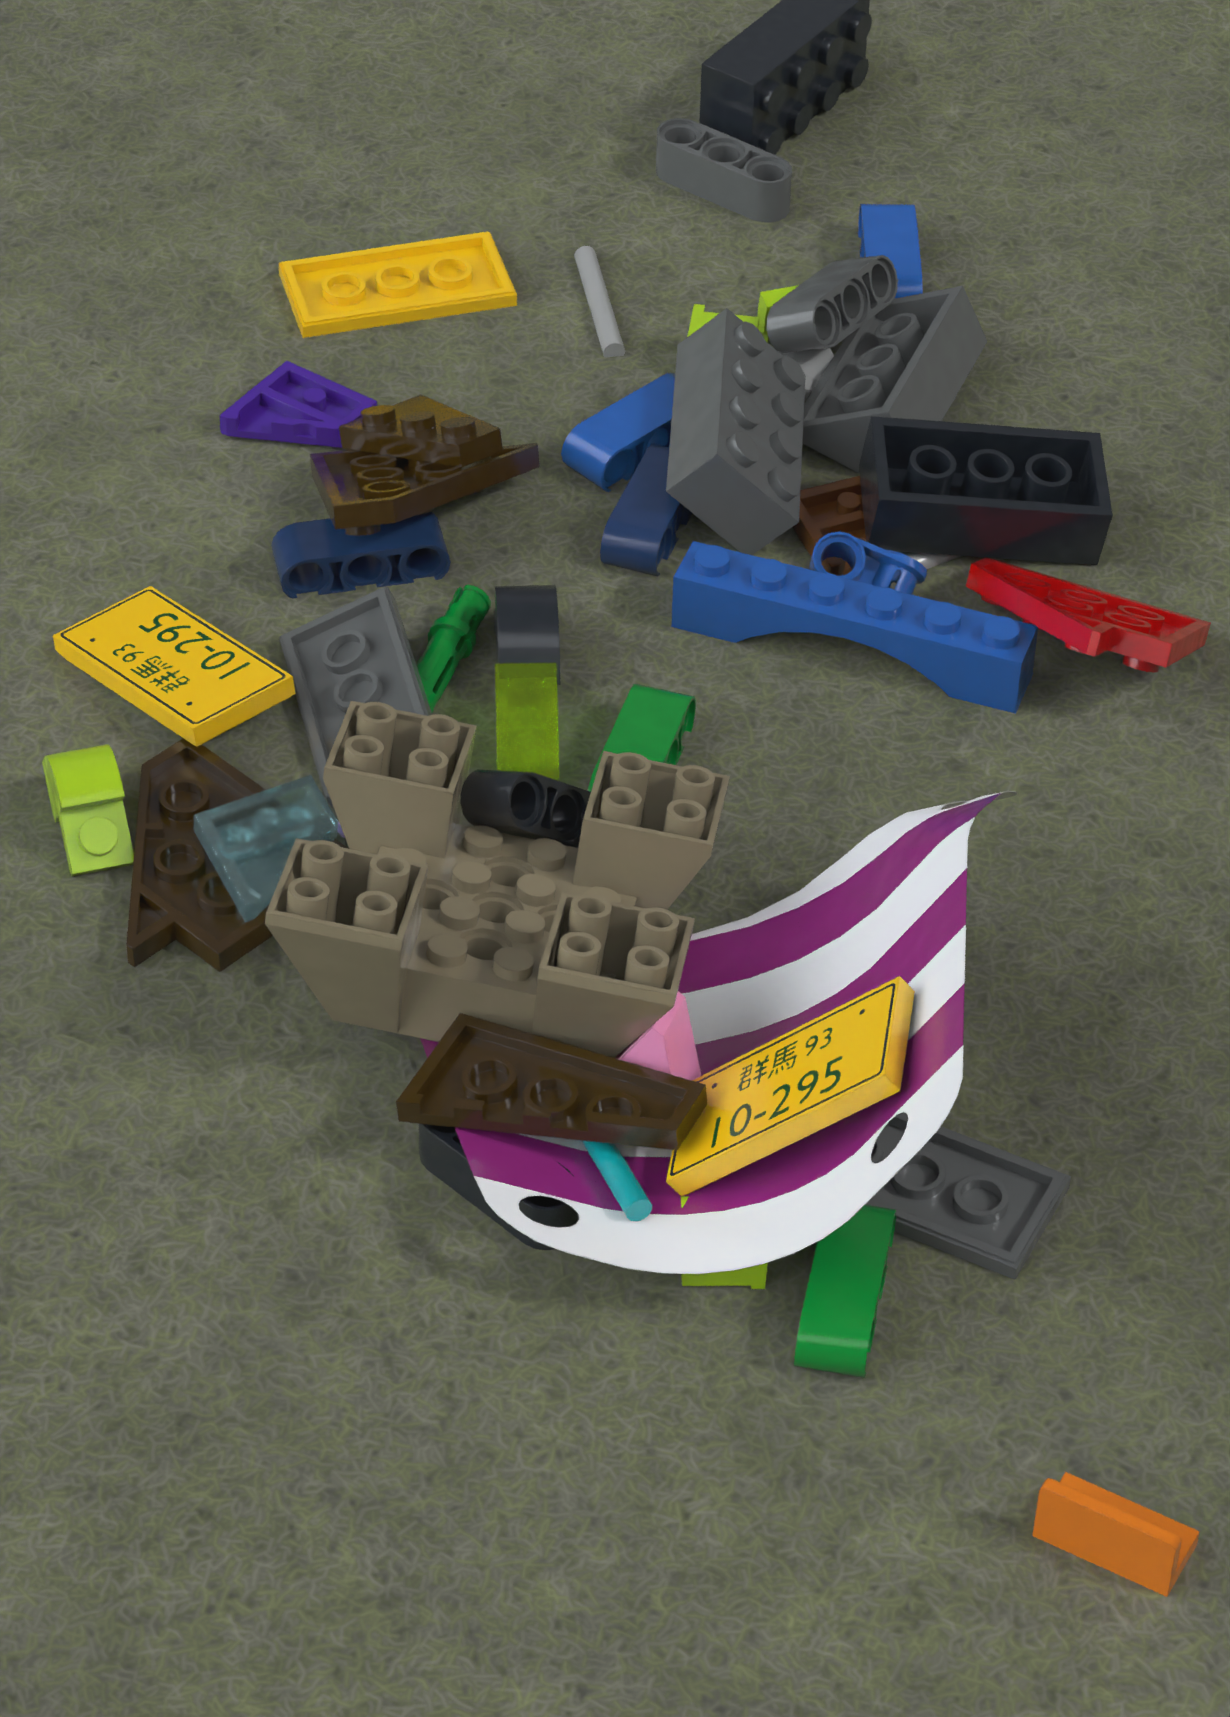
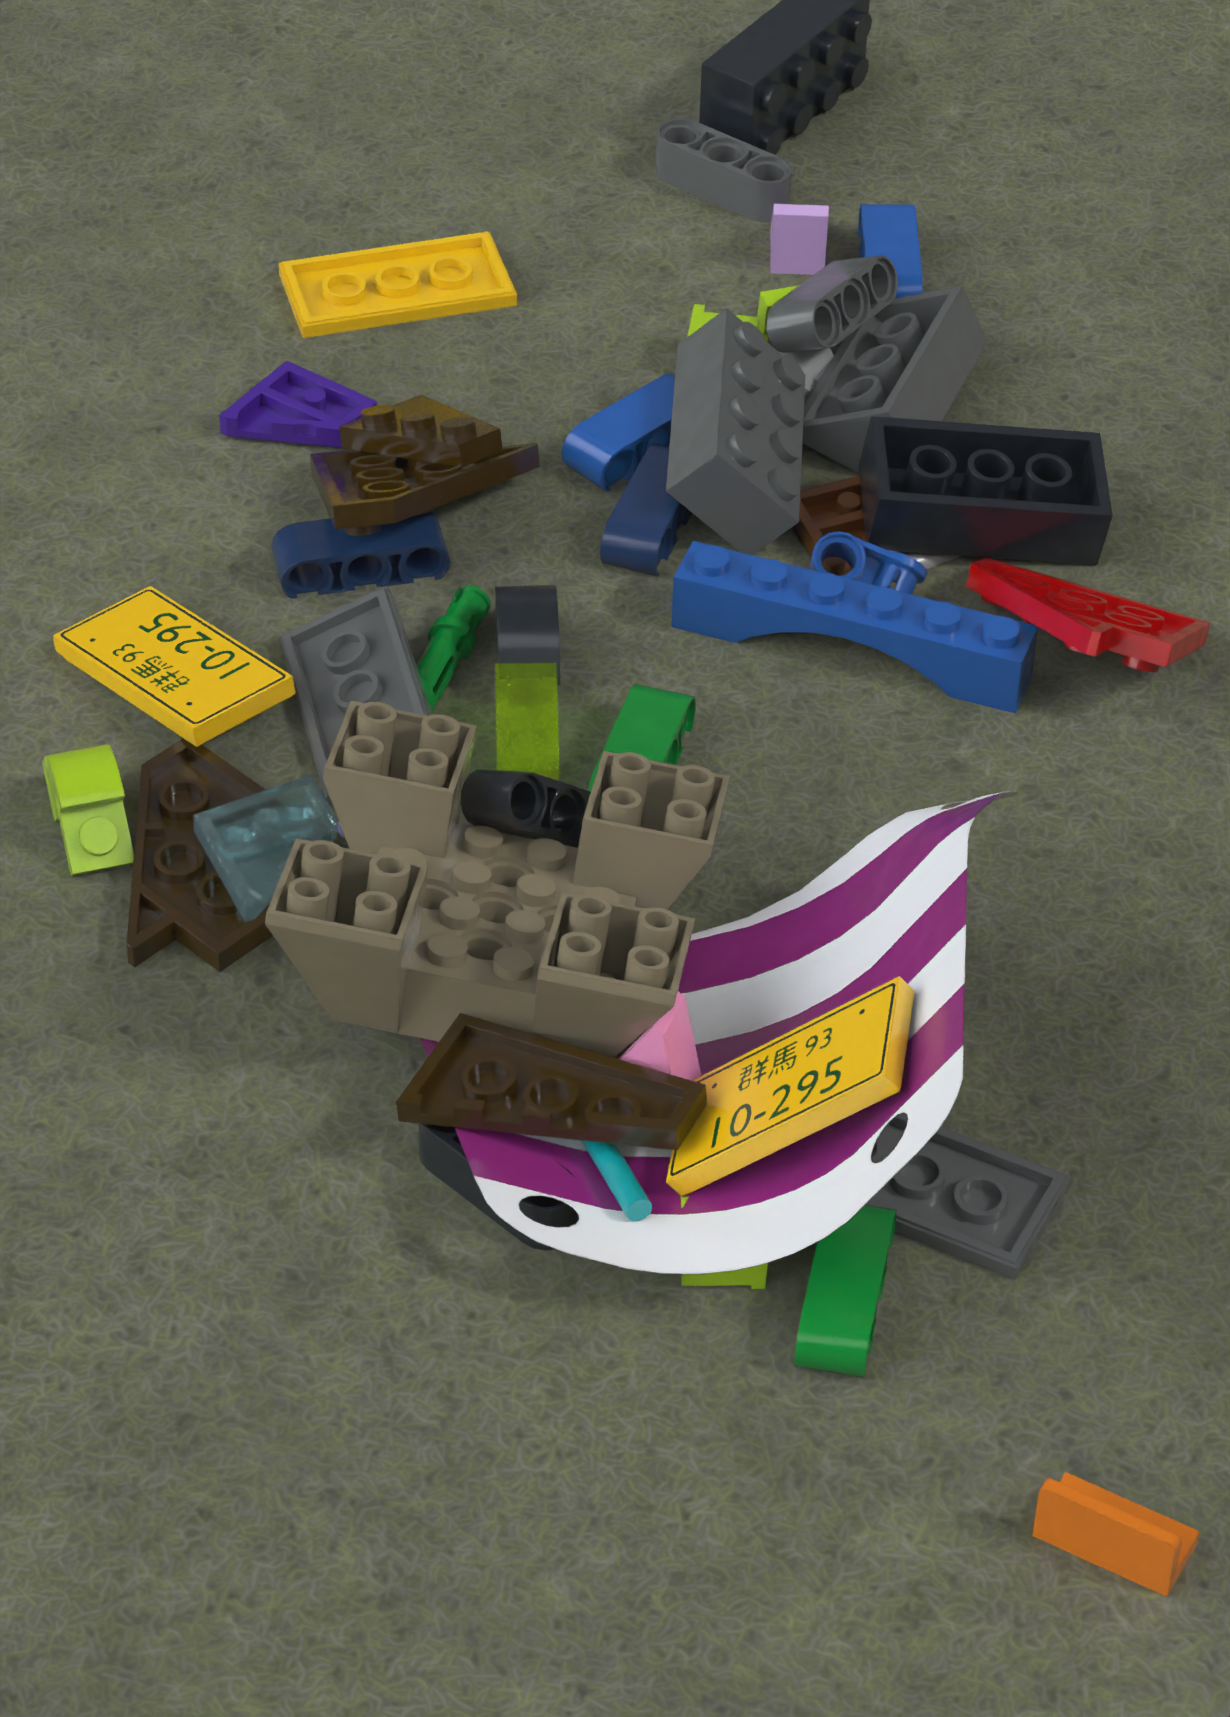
light grey bar [574,246,625,357] -> none
none -> lavender slope [770,204,829,275]

